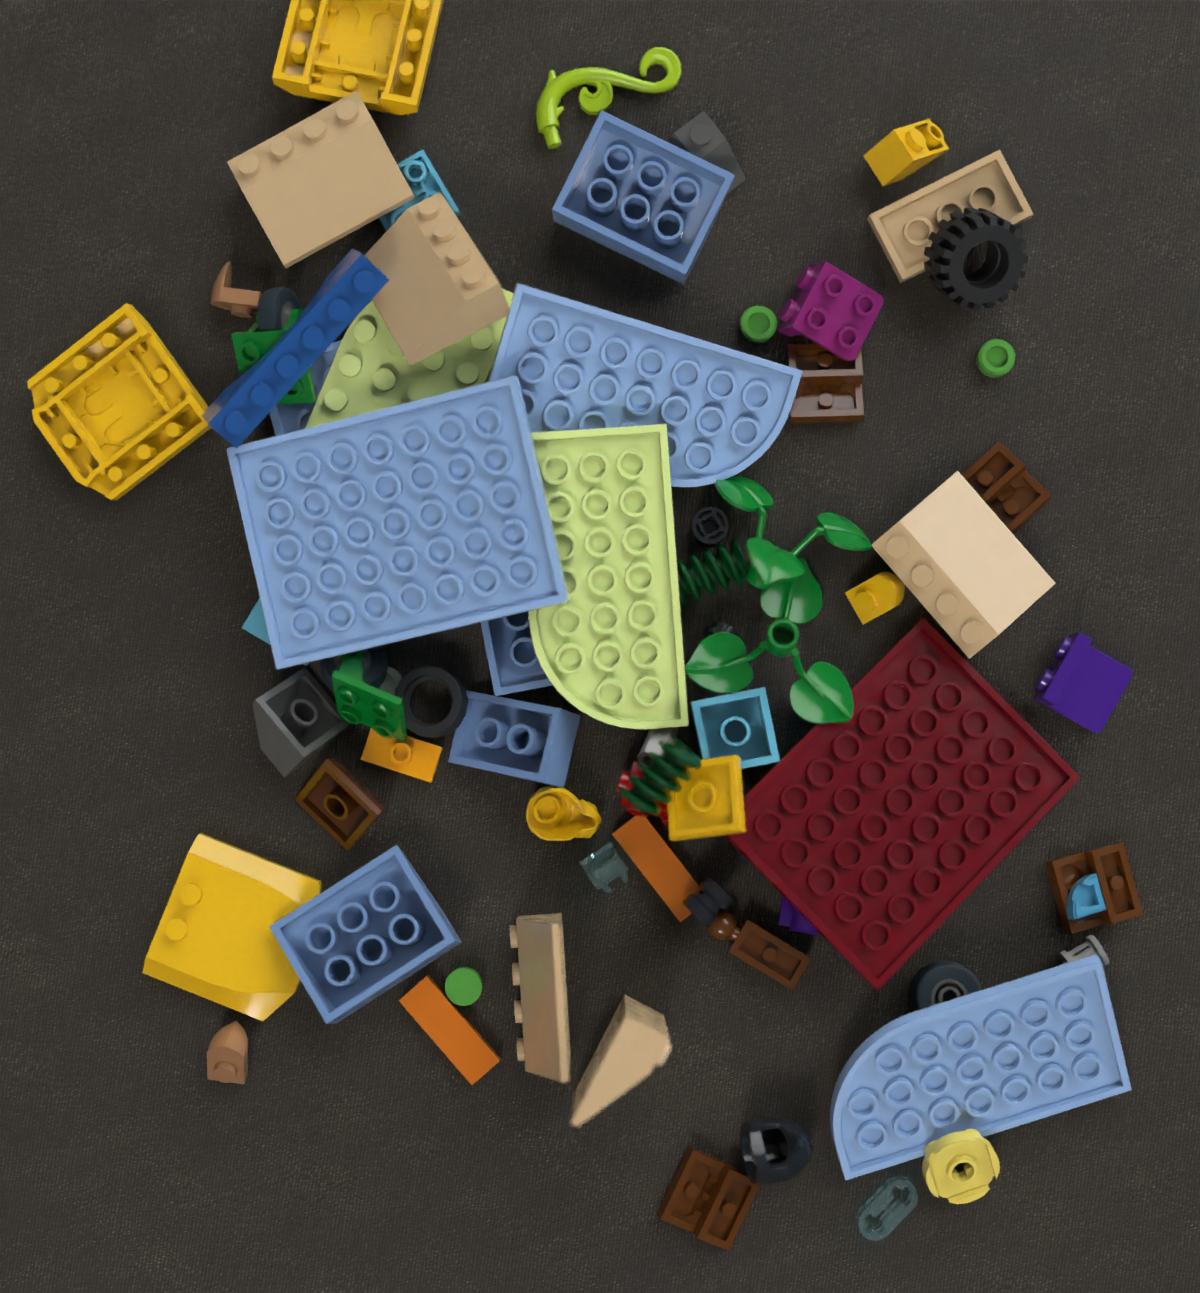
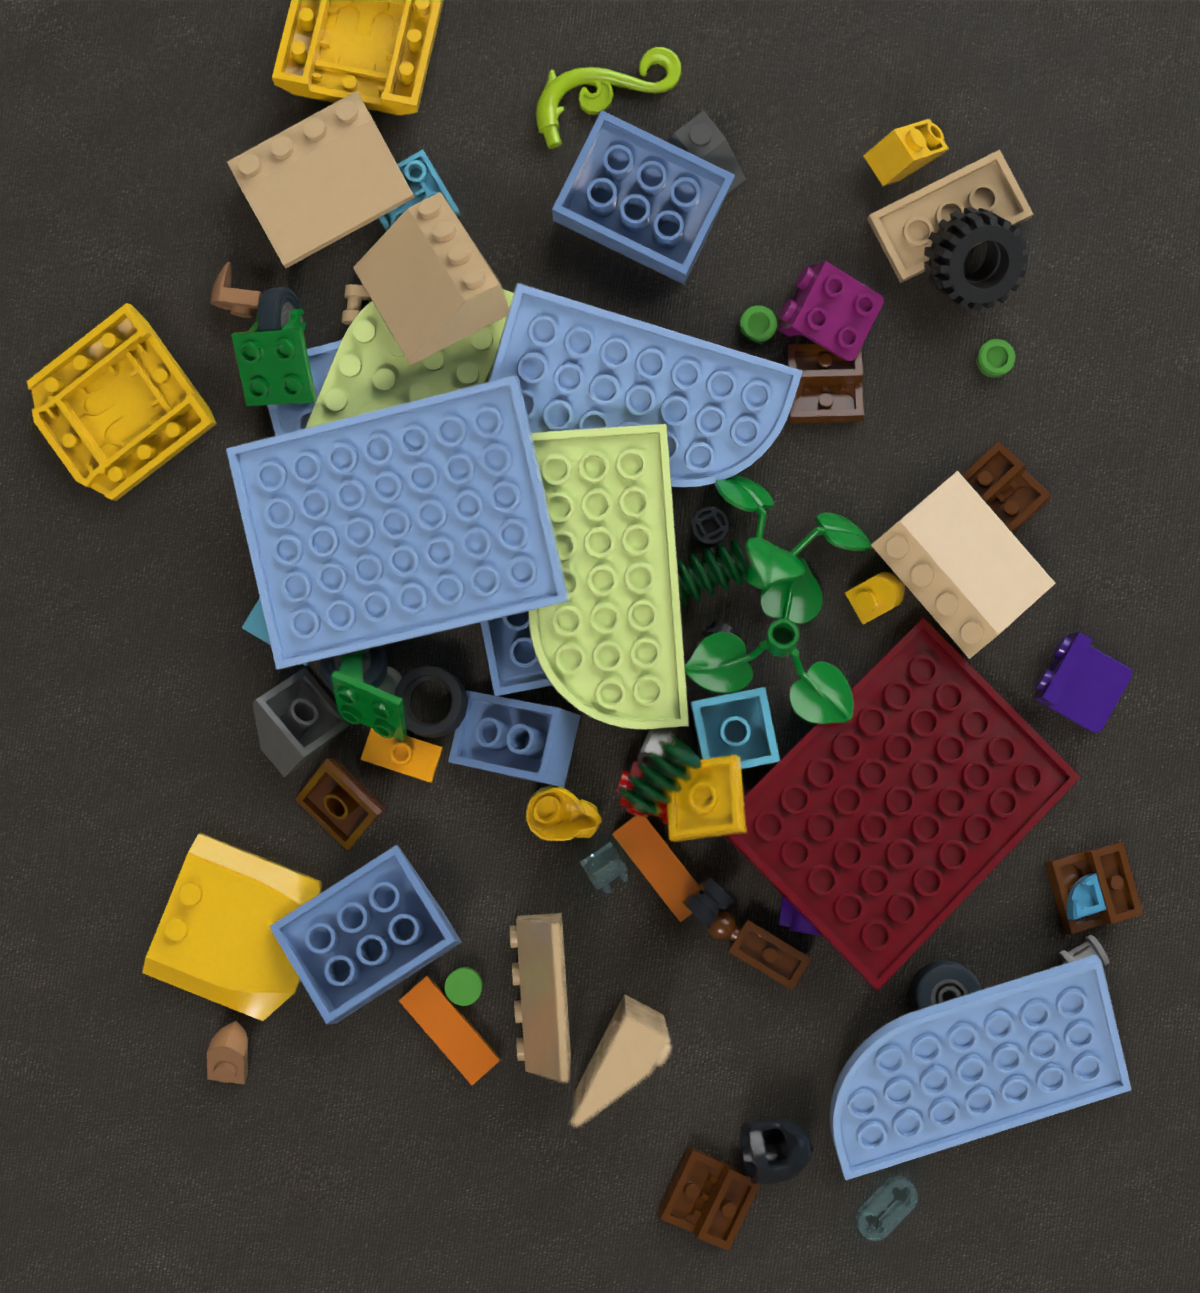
blue arch [201,249,389,449] -> none
light yellow plate [922,1129,1000,1204] -> none

